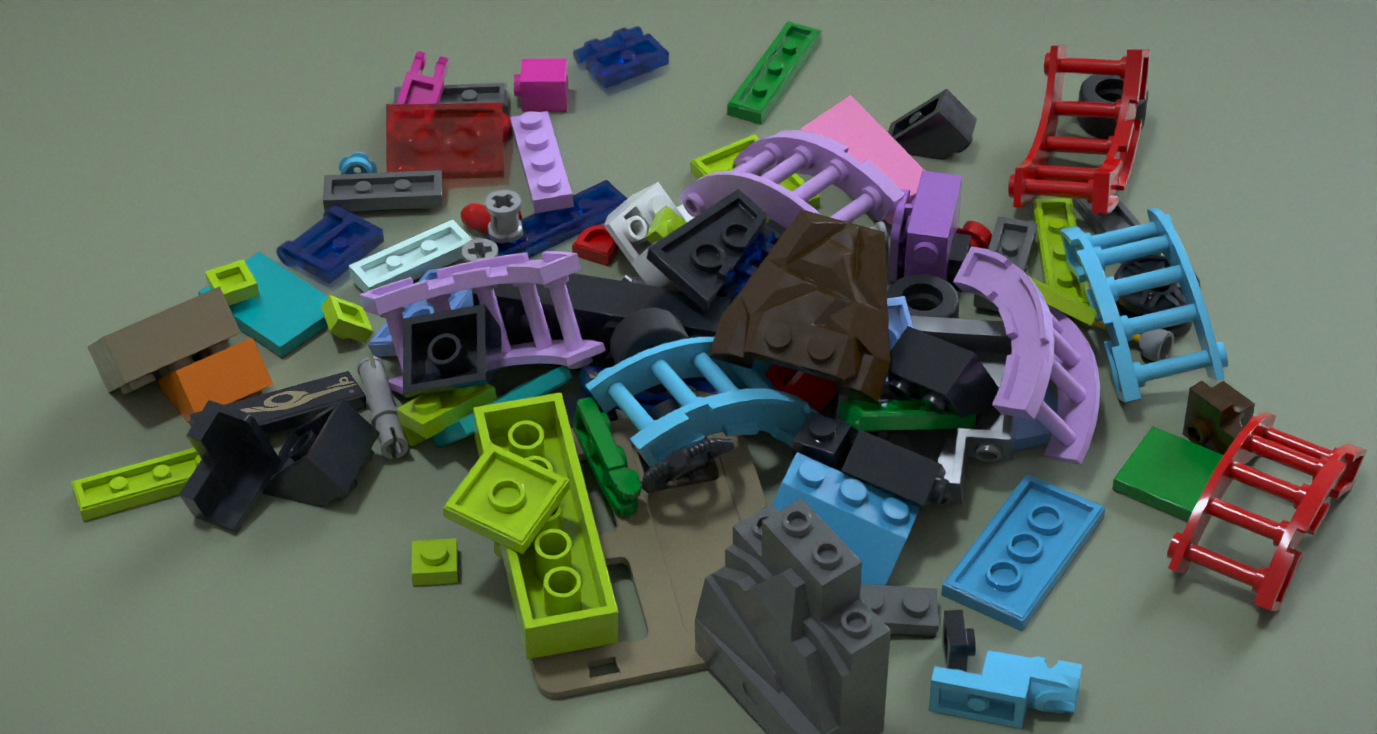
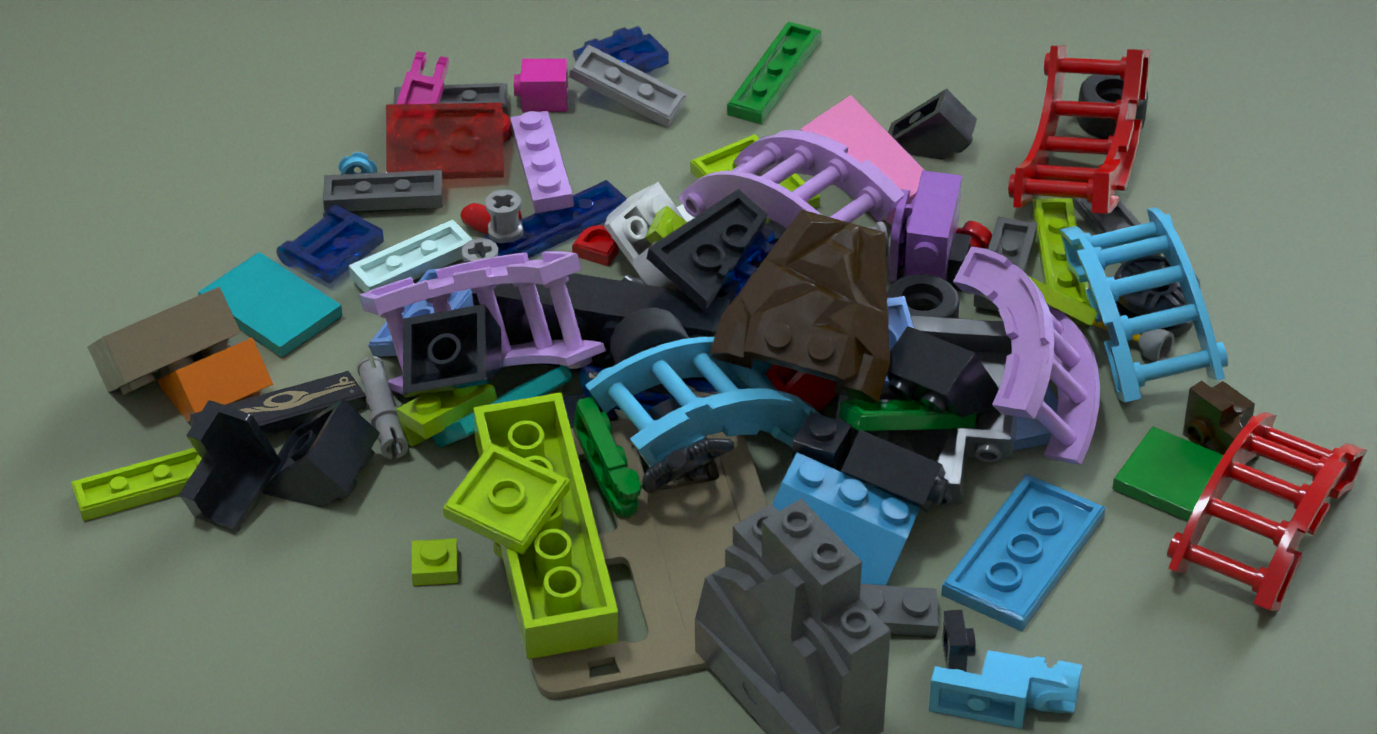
lime plate [205,259,259,306] -> none
lime plate [321,295,373,344] -> none
none -> light grey tile [569,45,687,128]

